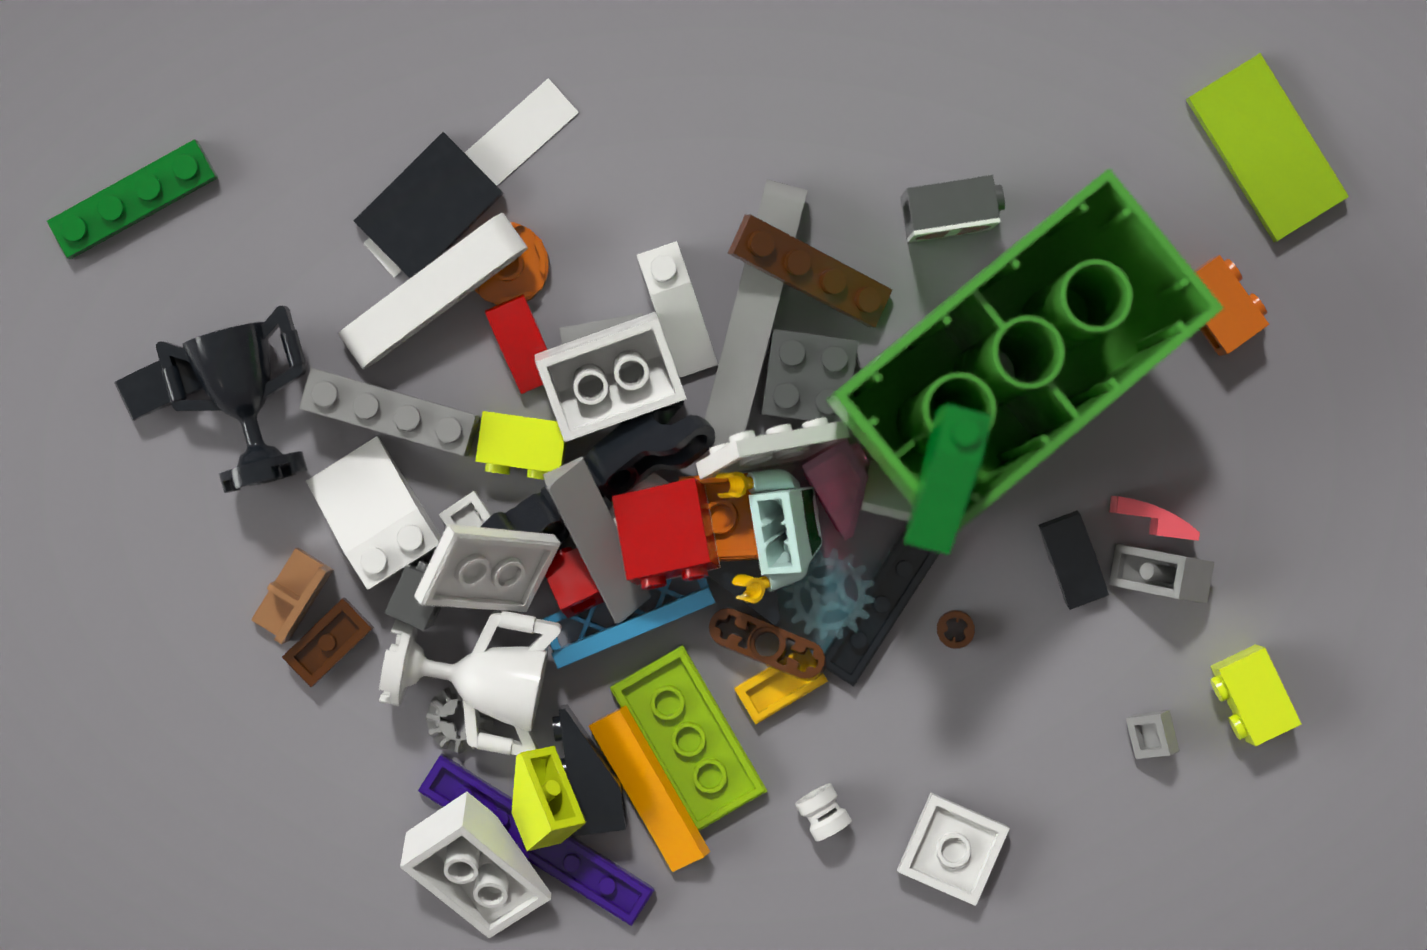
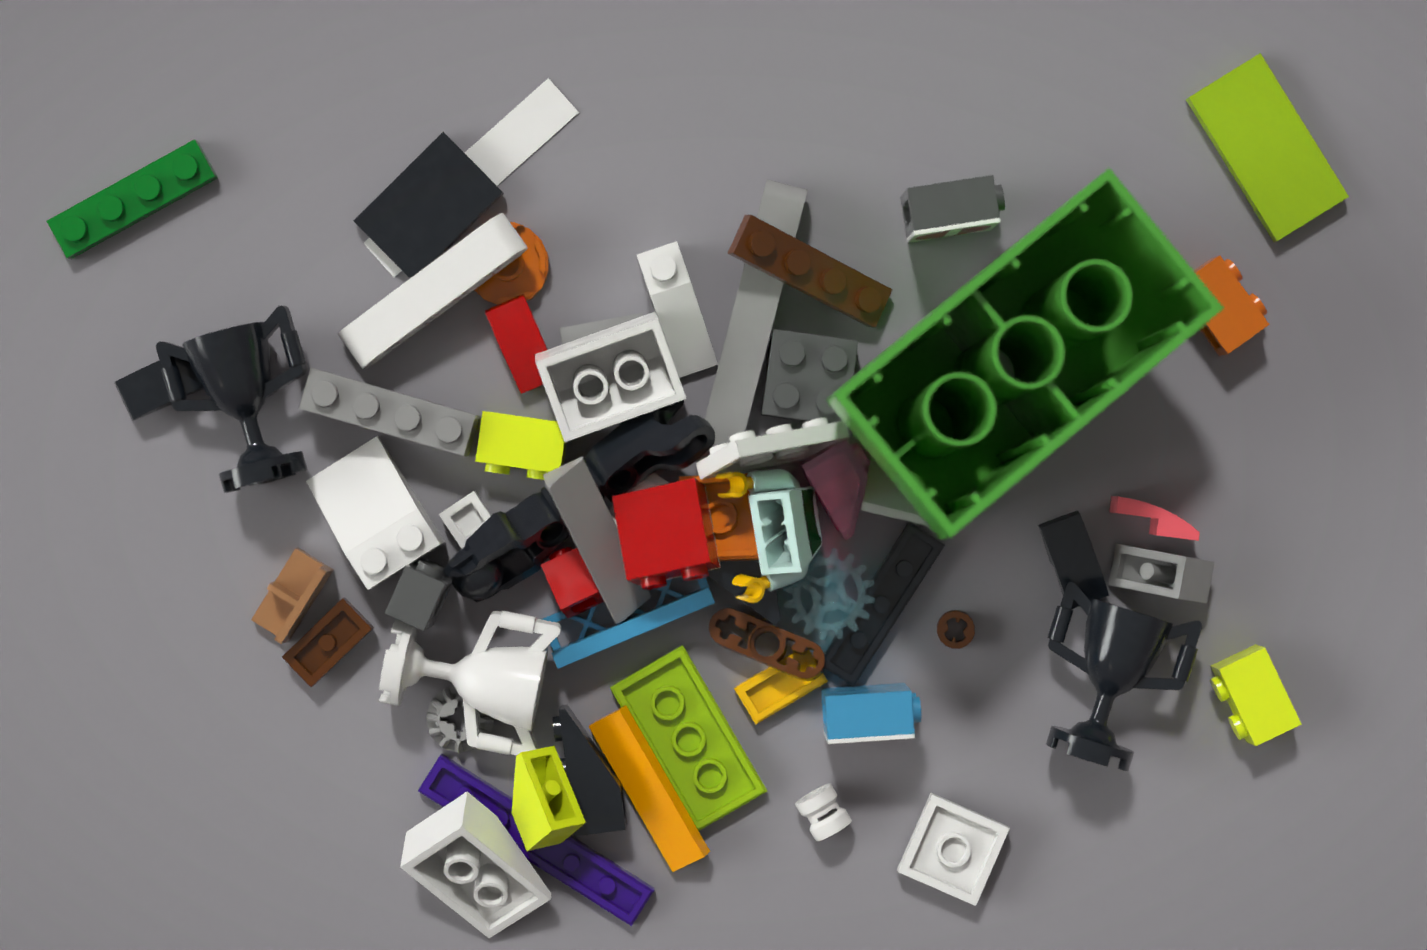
white tile [414,524,561,612] -> none
green slope [904,404,992,555] -> none
light grey plate [1126,710,1179,759] -> none
none -> dark azure piece [821,683,921,744]
none -> black piece [1046,582,1202,771]

